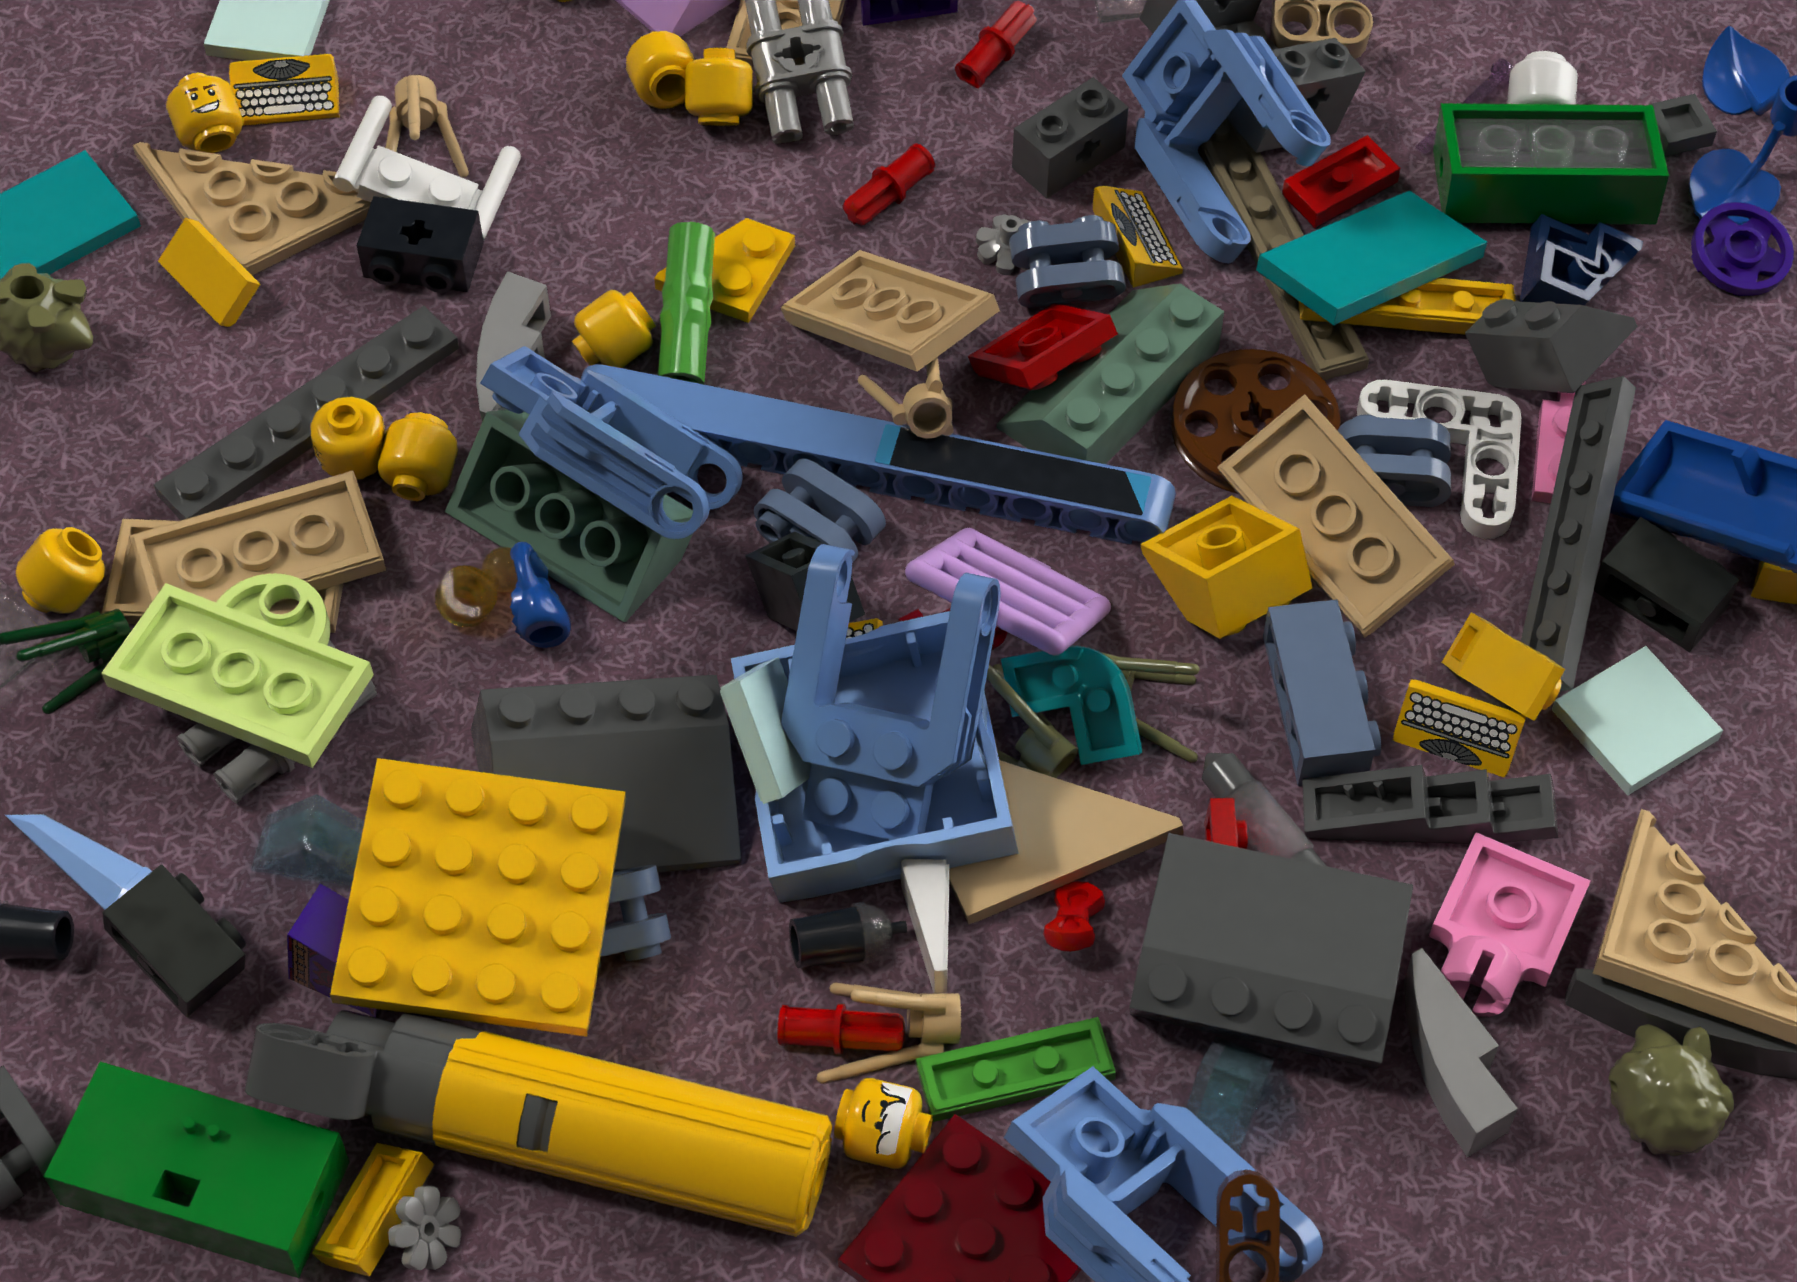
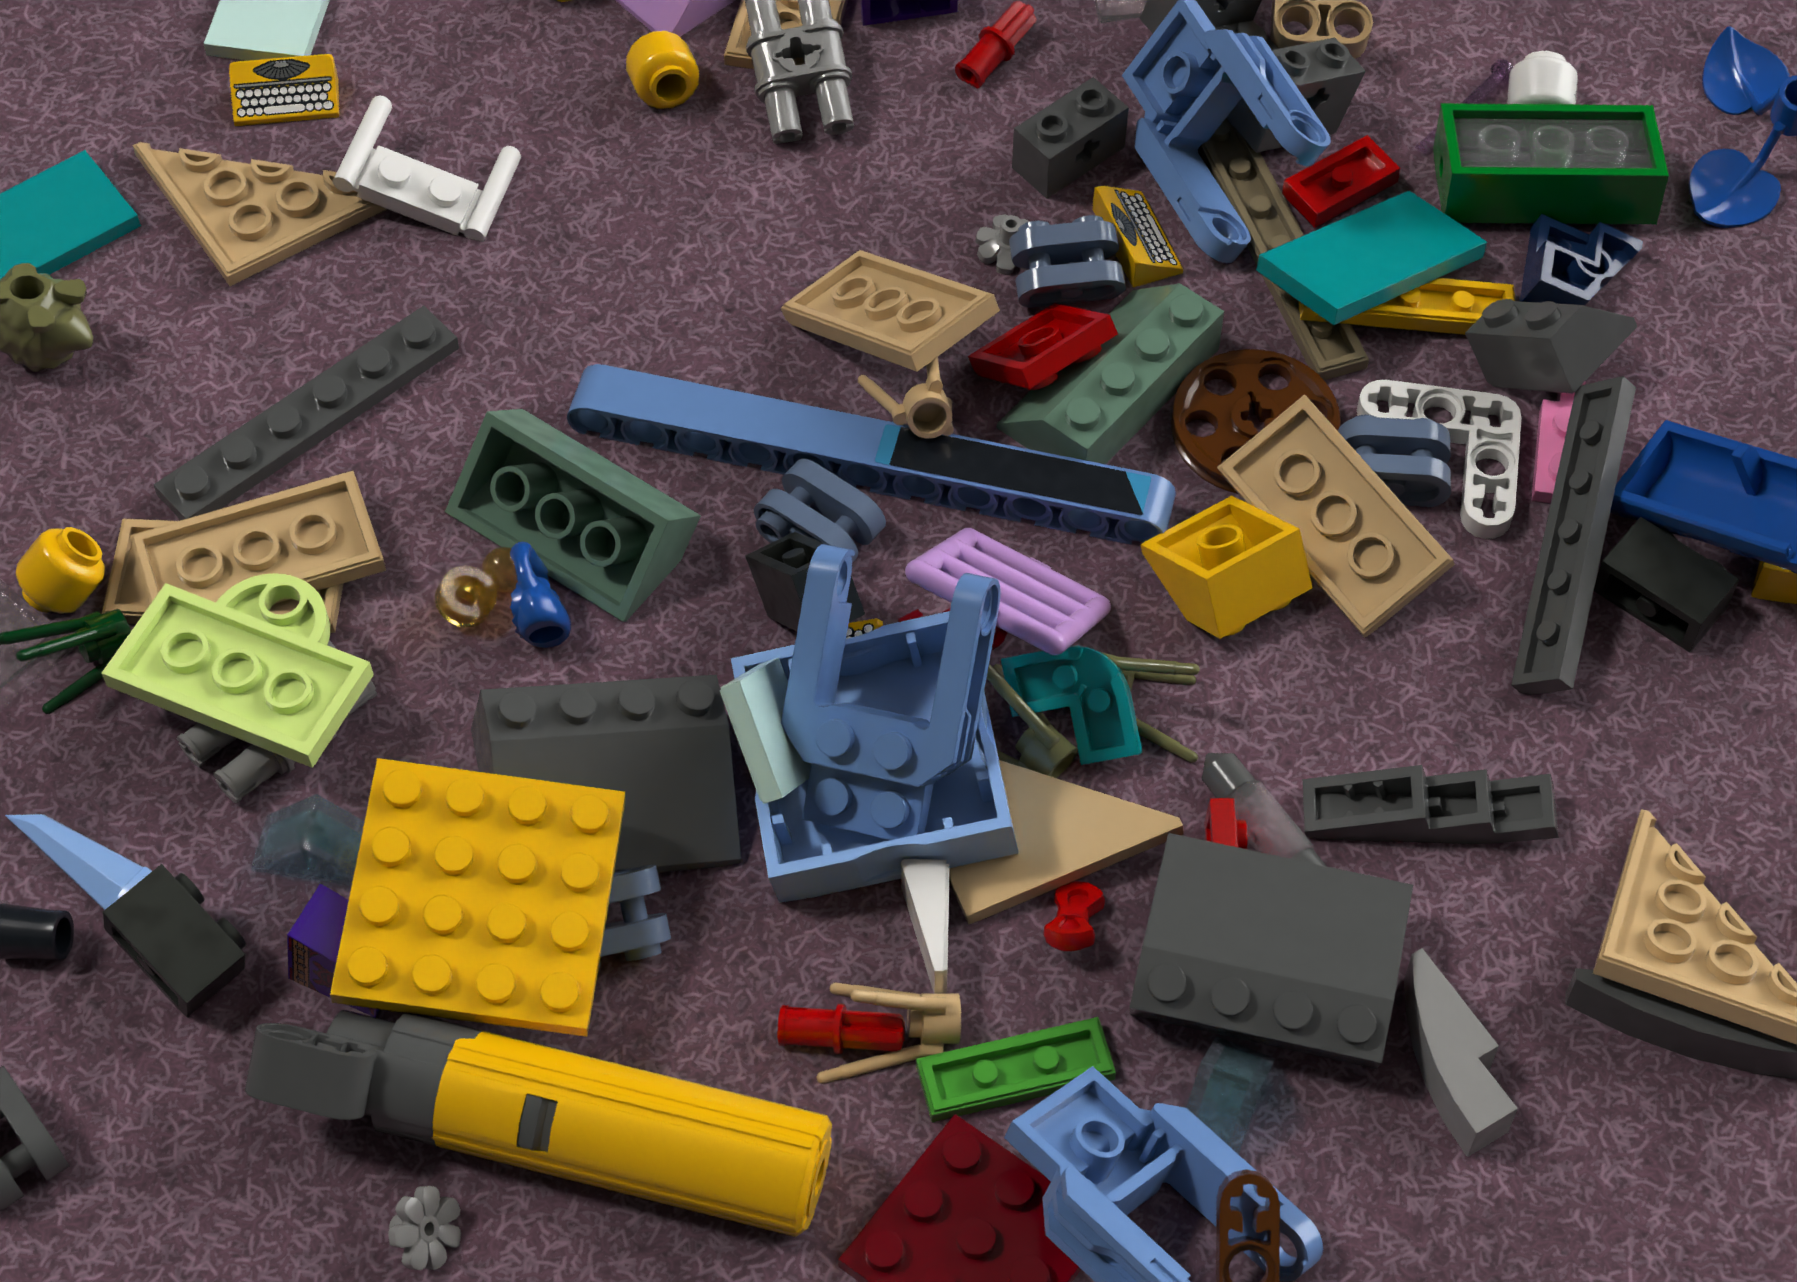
green brick [44,1061,350,1278] -> none
yellow tile [158,218,260,327] -> none
yellow head [166,73,244,153] -> none
yellow head [310,397,386,480] -> none
yellow tile [312,1143,434,1276] -> none
black brick [356,196,484,293] -> none
yellow head [378,412,458,501] -> none
tan plant [385,75,469,177] -> none
light grey slope [476,271,551,422] -> none
medium blue plate [480,346,743,539] -> none
yellow head [572,290,656,368] -> none
yellow wing [654,218,795,323] -> none
bright green axle [658,222,715,385] -> none
yellow head [685,48,753,126] -> none
black piece [789,902,907,968] -> none
yellow head [834,1078,933,1169] -> none
red axle [843,143,936,225] -> none
sand blue brick [1263,599,1381,786] -> none
slope [1393,679,1526,777] -> none
bright pink plate [1429,832,1591,1017] -> none
yellow slope [1442,612,1565,721] -> none
light aqua tile [1552,646,1723,796] -> none
olive animal [1609,1024,1734,1157] -> none
dark grey plate [1648,94,1717,157] -> none
dark purple wheel [1691,202,1794,296] -> none

